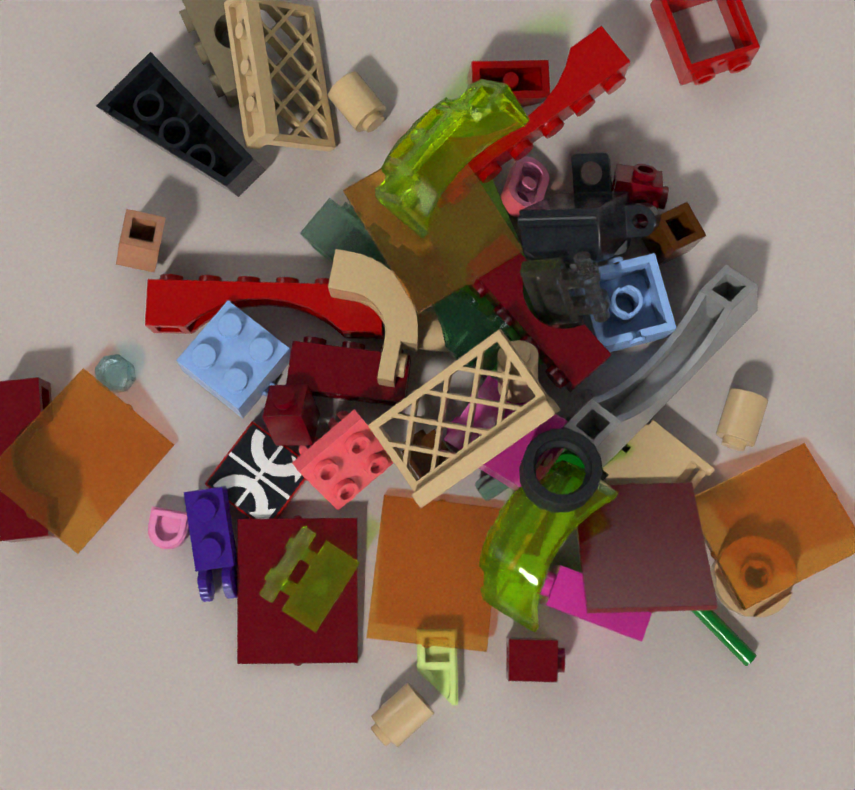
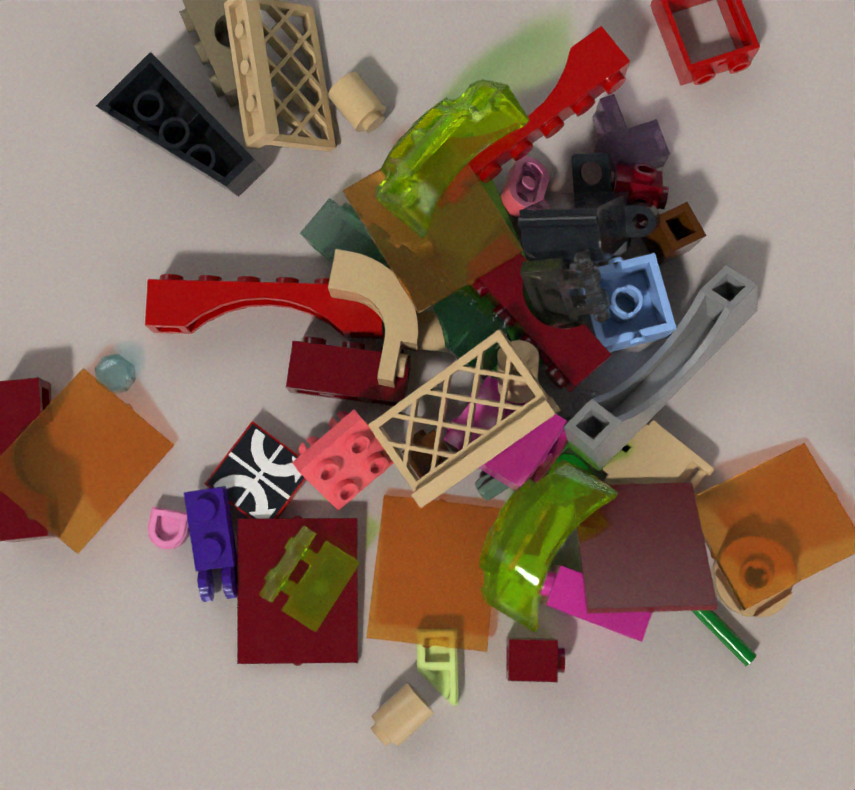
nougat brick [116,209,166,273] -> none
light blue brick [176,301,291,418] -> none
dark red brick [262,384,320,446] -> none
red slope [467,60,550,114] -> none
black tyre [519,428,603,513] -> none
tan brick [716,388,768,451] -> none
none -> clear purple brick [592,94,670,172]

